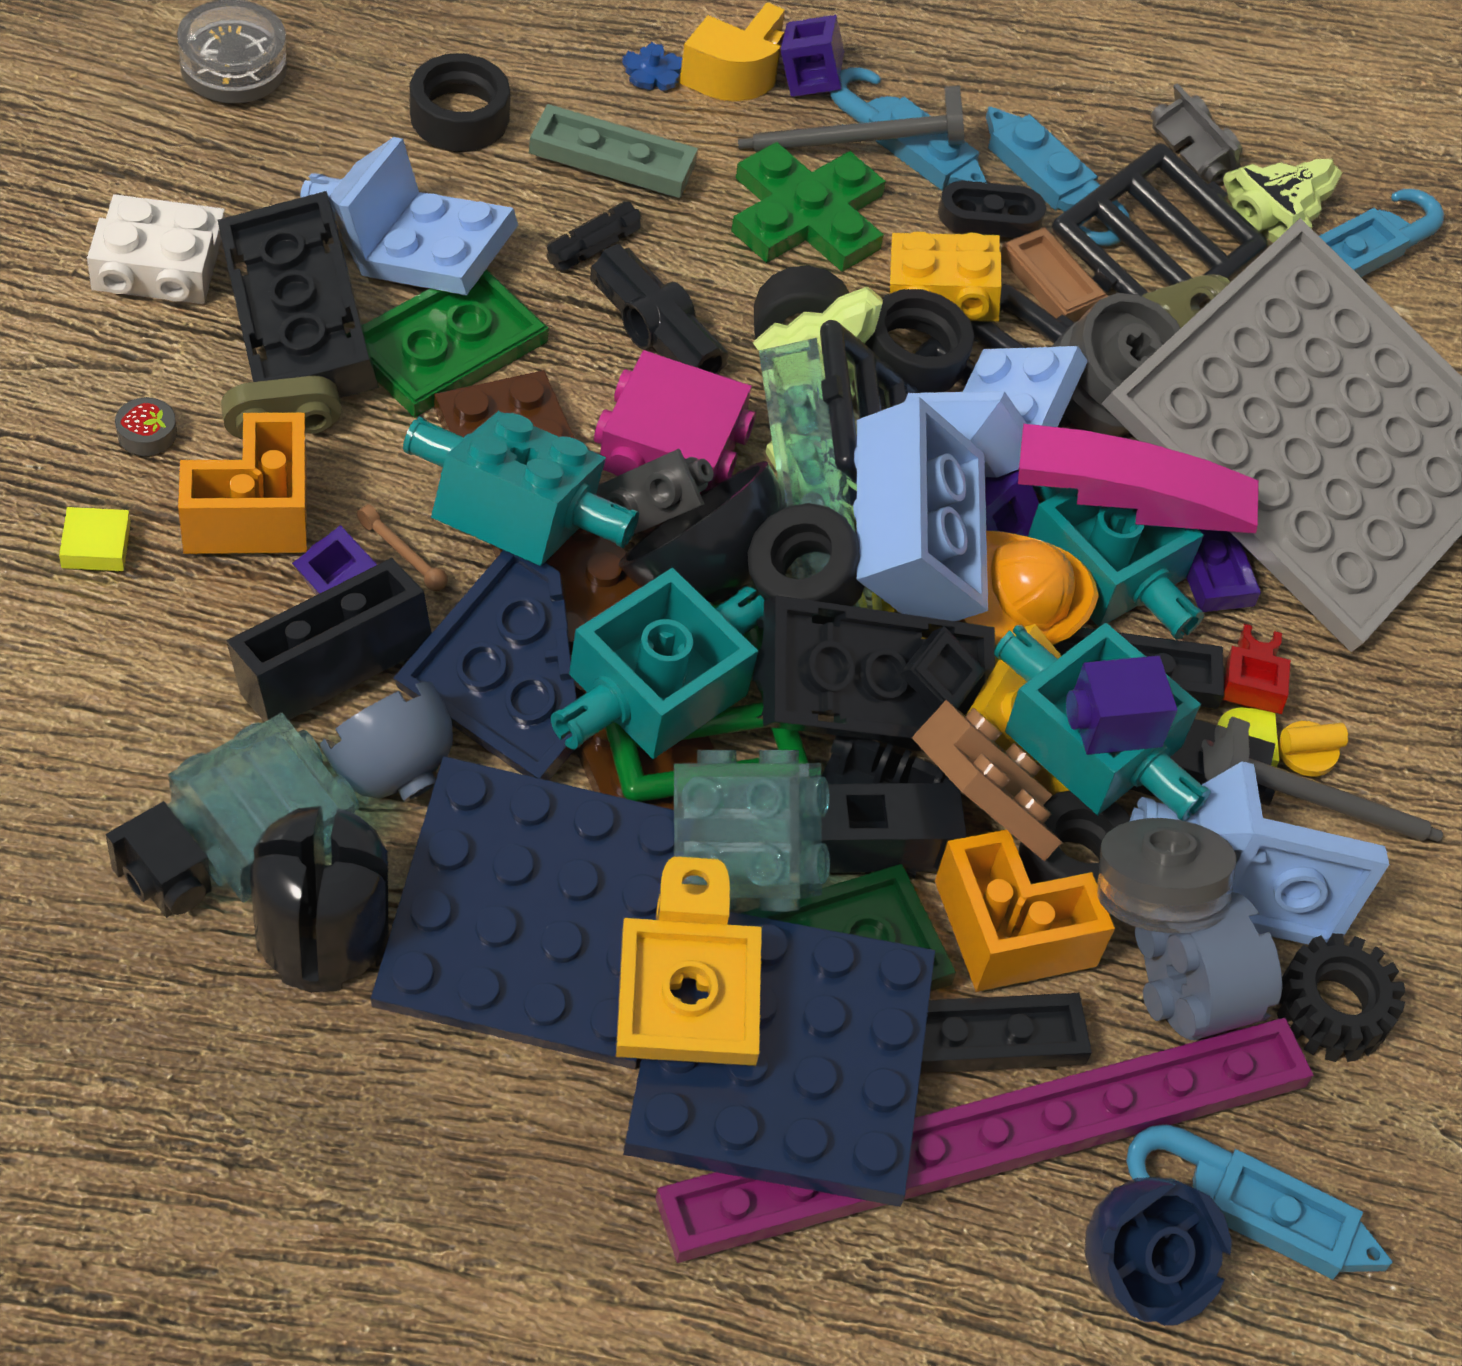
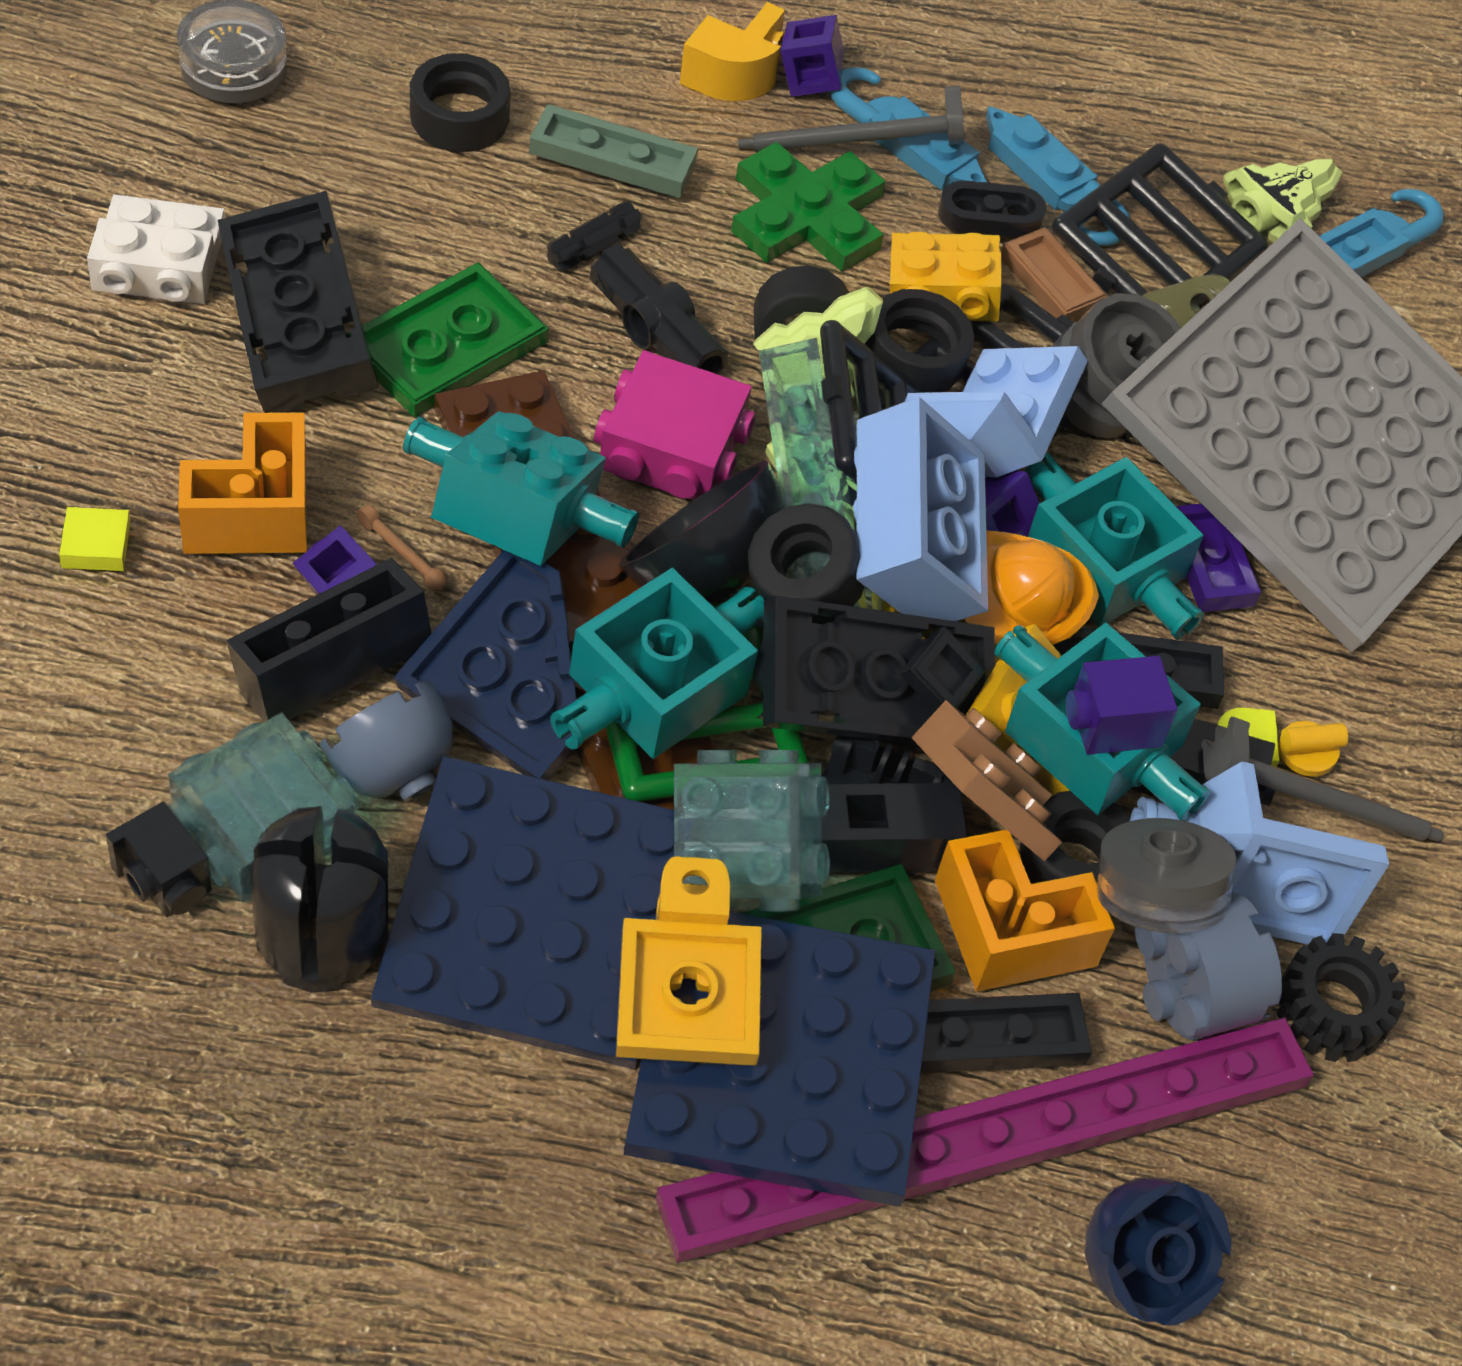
dark grey tile [115,397,177,456] -> none
olive plate [221,376,342,439] -> none
light blue plate [300,137,518,295] -> none
flat silver hinge [596,448,713,535] -> none
blue plant [622,42,682,91] -> none
dark pink slope [1018,423,1259,534] -> none
dark azure plate [1126,1124,1392,1280] -> none
flat silver hinge [1150,83,1243,184] -> none
red plate [1222,624,1291,714] -> none

